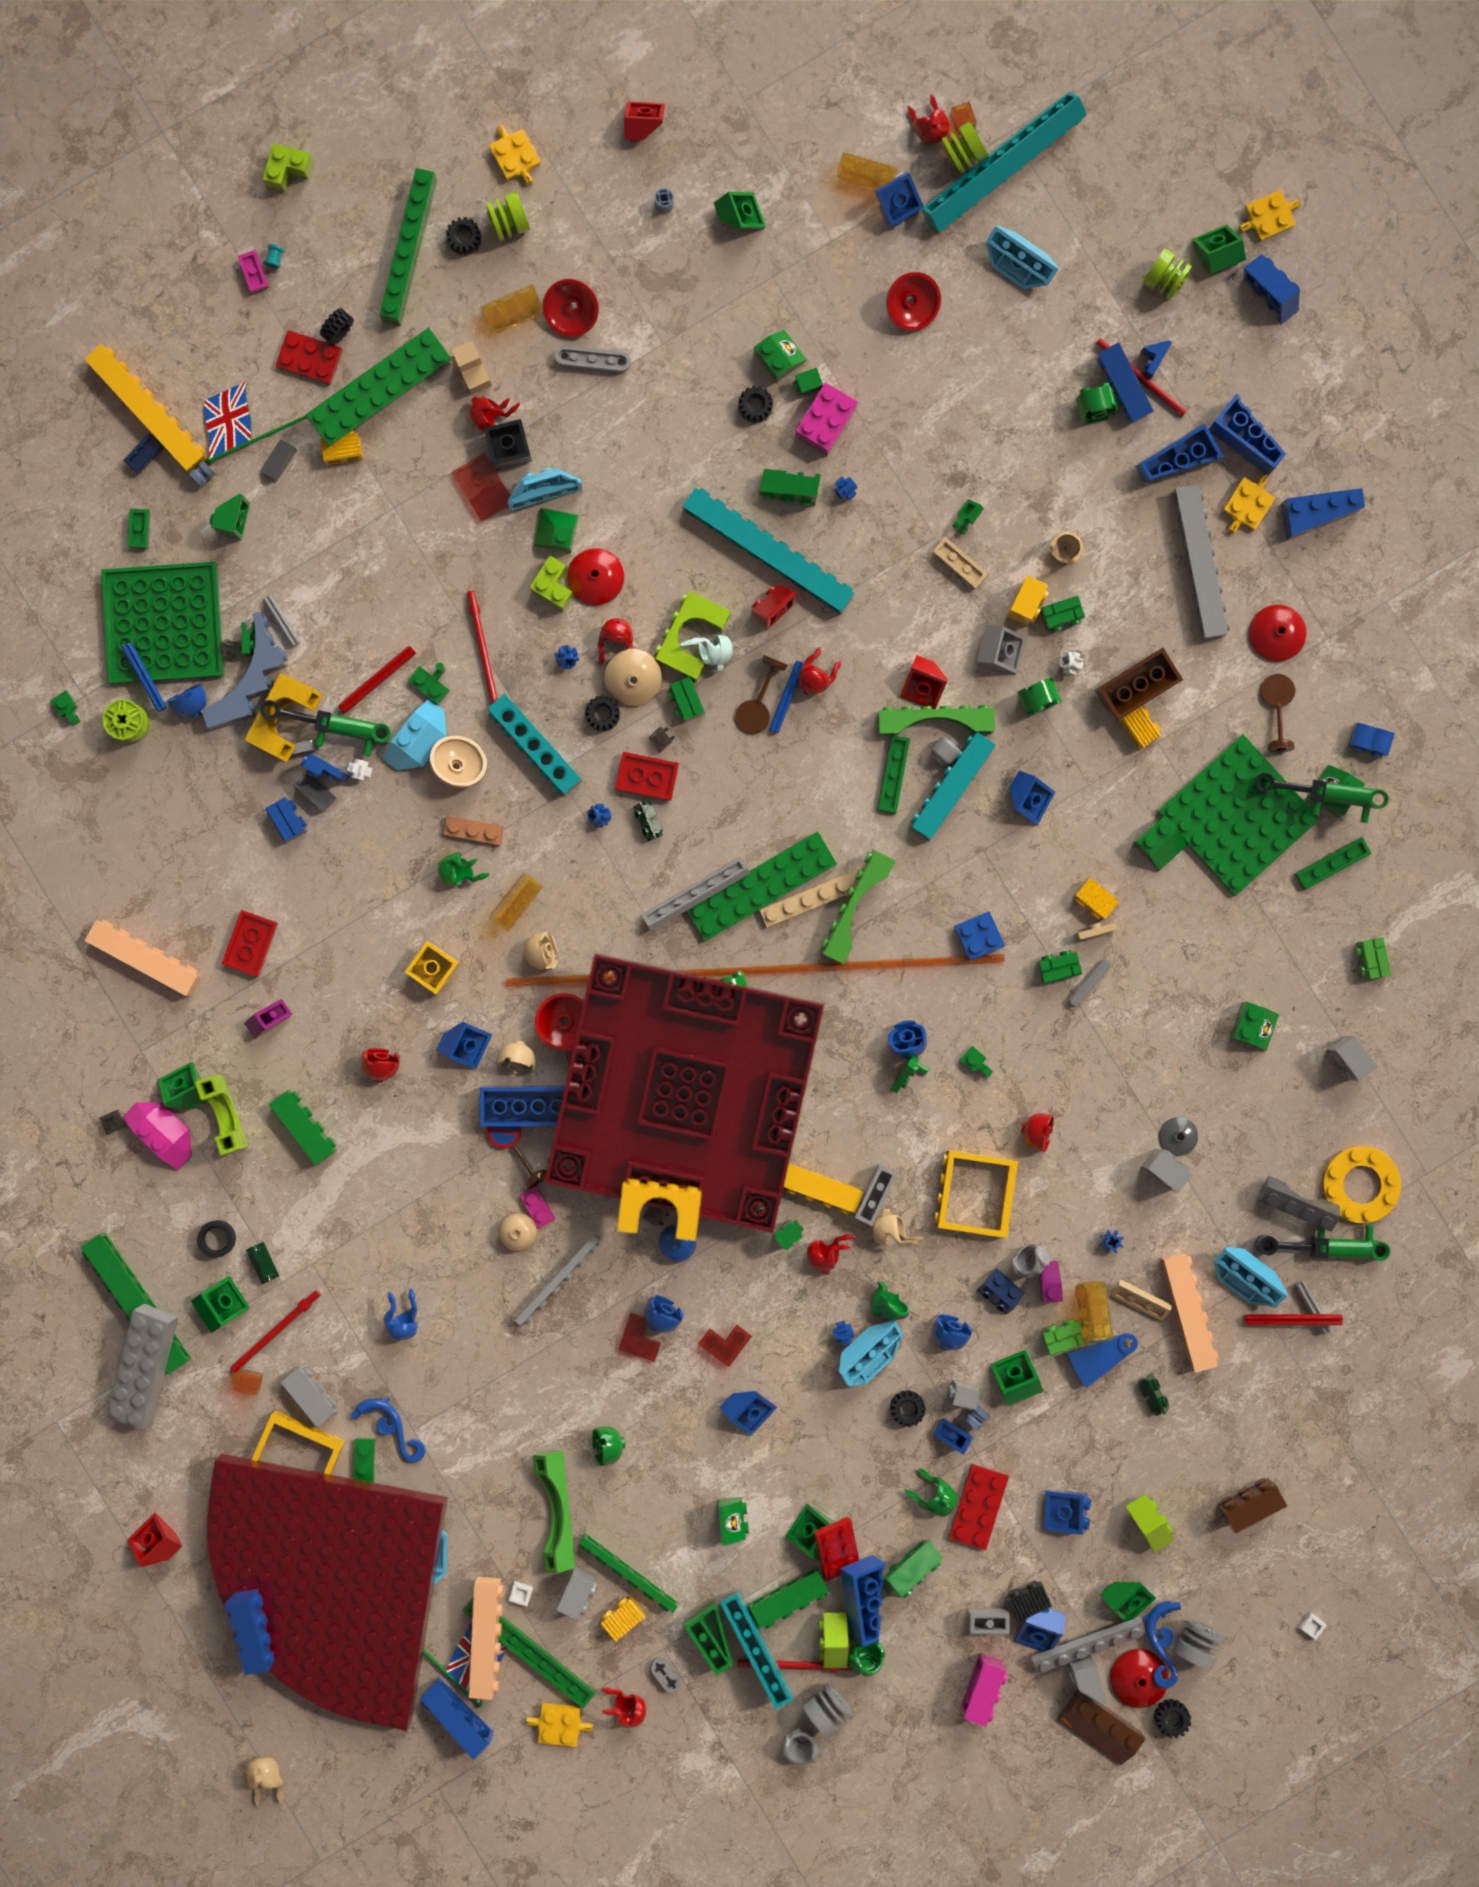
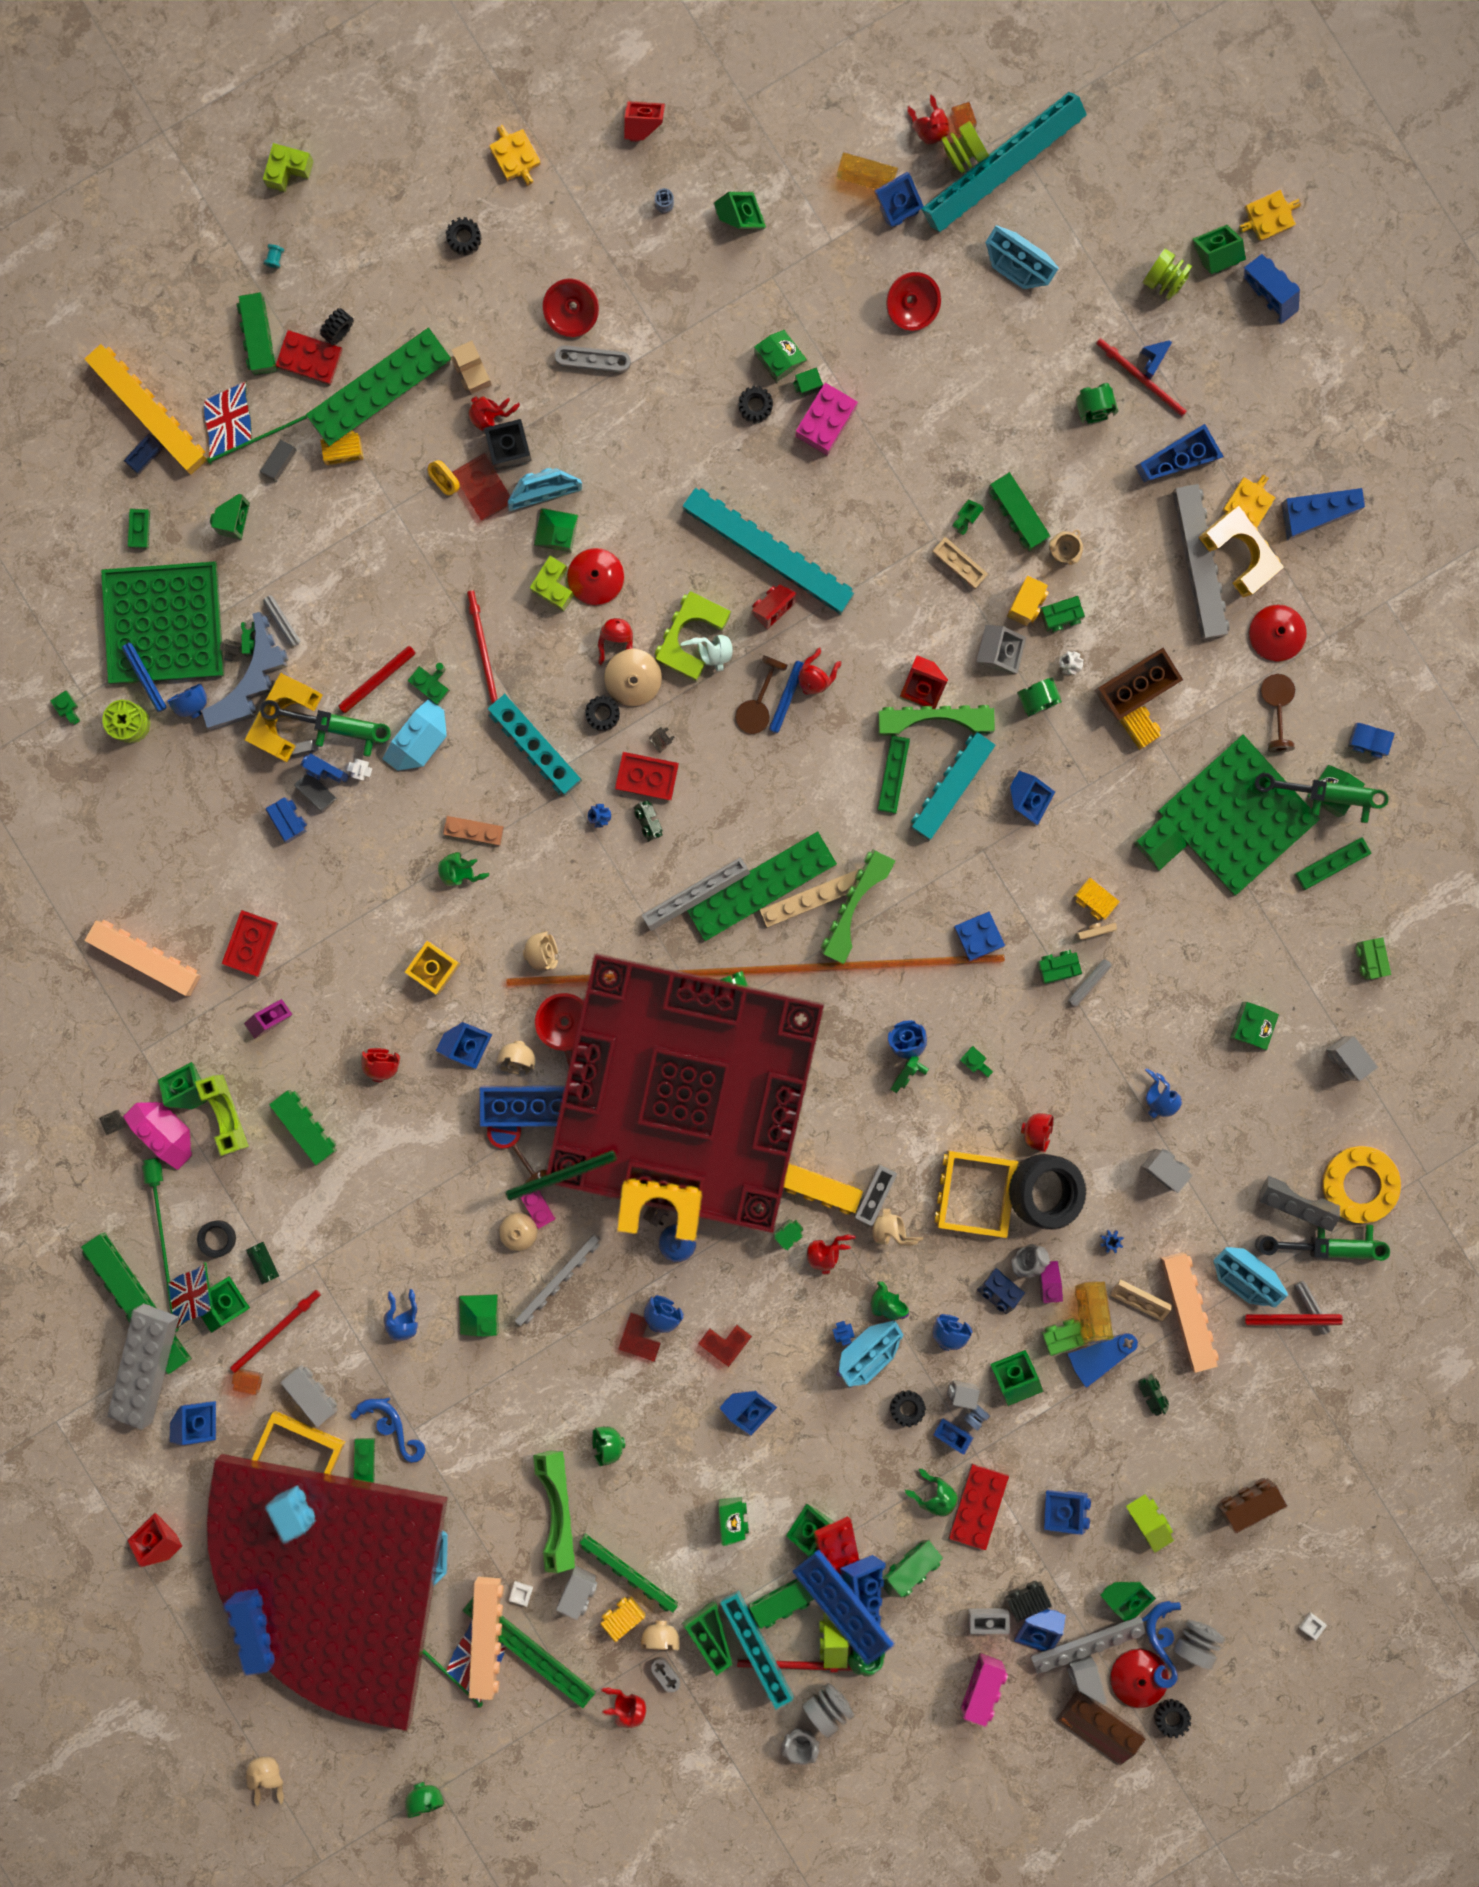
sand blue wheel [188,461,216,487] -> none
dark pink plate [238,250,269,294] -> none
green brick [379,168,437,326] -> none
blue wedge [420,1677,494,1760] -> none
tan dish [429,736,487,788] -> none
clear yellow brick [481,284,543,333] -> none
lime wheel [486,191,530,241] -> none
clear yellow brick [489,872,543,932] -> none
yellow plate [526,1703,593,1747] -> none
blue gear [554,645,579,669] -> none
green brick [667,677,705,722] -> none
green wedge [760,469,821,507] -> none
blue gear [834,476,858,501] -> none
light grey head [932,736,960,765] -> none
blue brick [1097,342,1154,423] -> none
dark grey dish [1160,1117,1198,1155] -> none
blue wedge [1208,393,1286,476] -> none
none -> flag [142,1158,213,1333]
none -> blue slope [170,1401,216,1445]
none -> green brick [236,292,277,376]
none -> medium azure brick [266,1486,315,1542]
none -> green cylinder [405,1782,445,1818]
none -> yellow plate [427,460,460,495]
none -> green slope [459,1294,499,1336]
none -> dark green axle [505,1151,617,1201]
none -> tan cylinder [641,1621,679,1651]
none -> blue plate [792,1550,894,1665]
none -> green brick [988,472,1051,552]
none -> black tyre [1009,1154,1086,1230]
none -> blue hair [1145,1068,1182,1118]
none -> arch [1199,506,1283,598]

